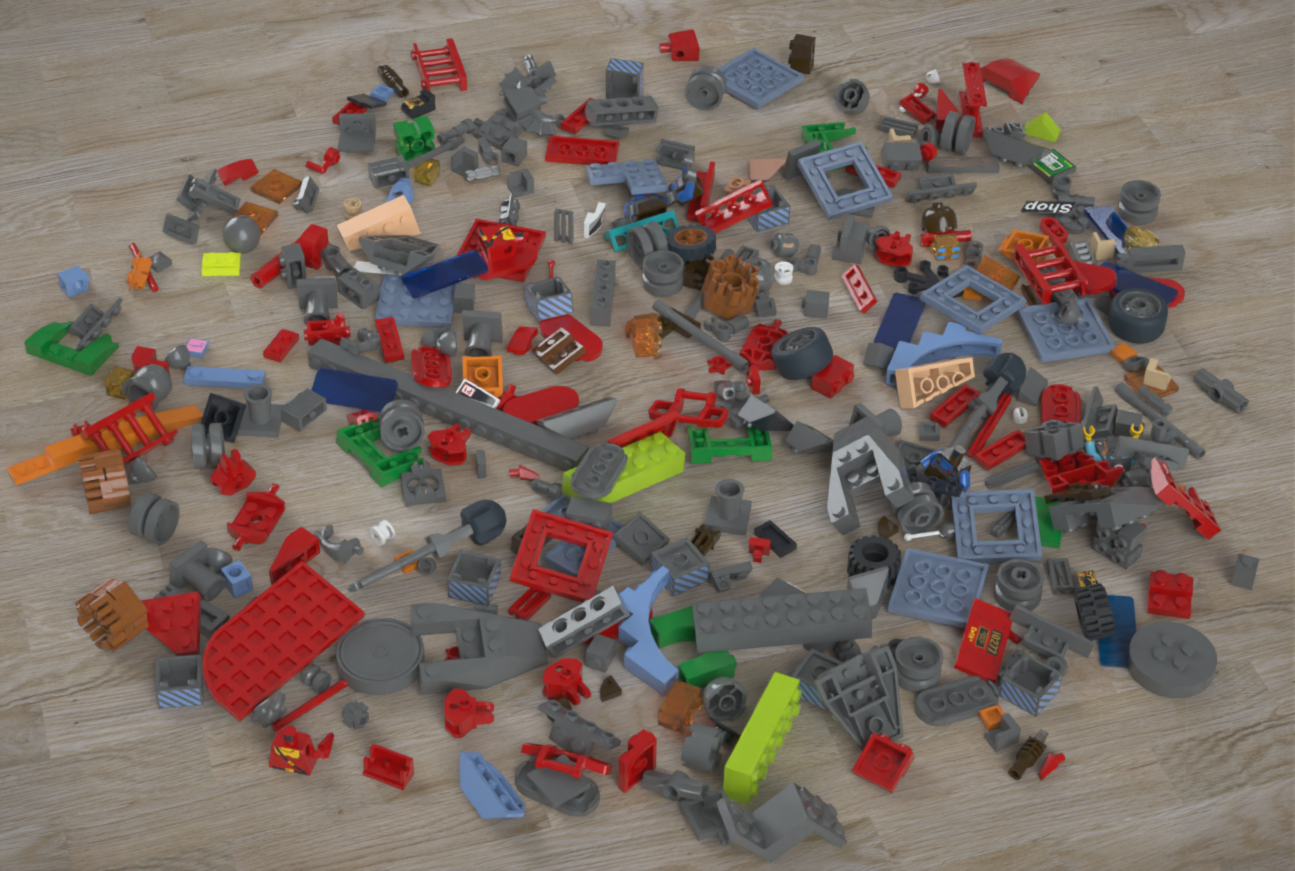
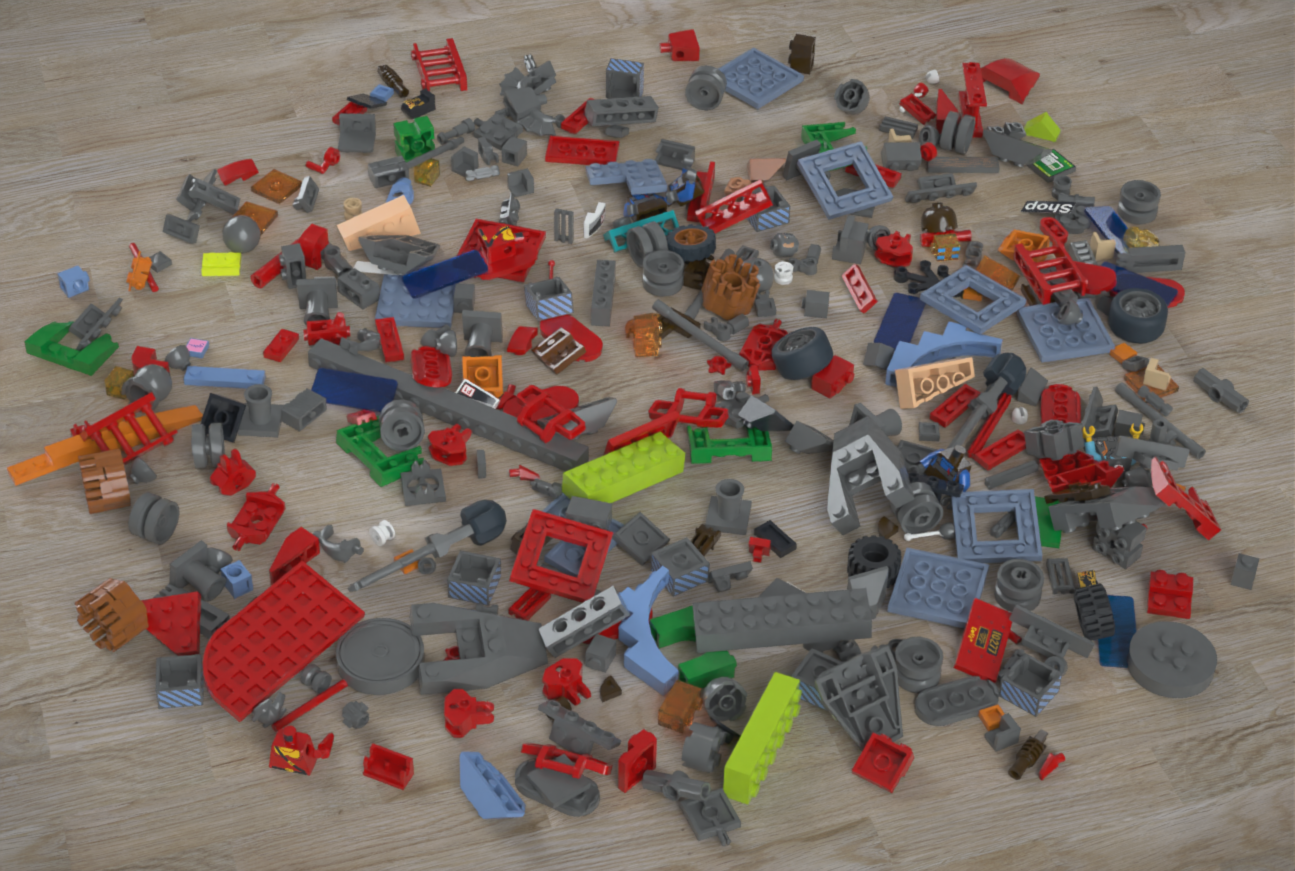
dark grey tile [571,443,628,499] -> none
dark grey bracket [716,783,847,863] -> none
none -> red bar [517,385,586,443]

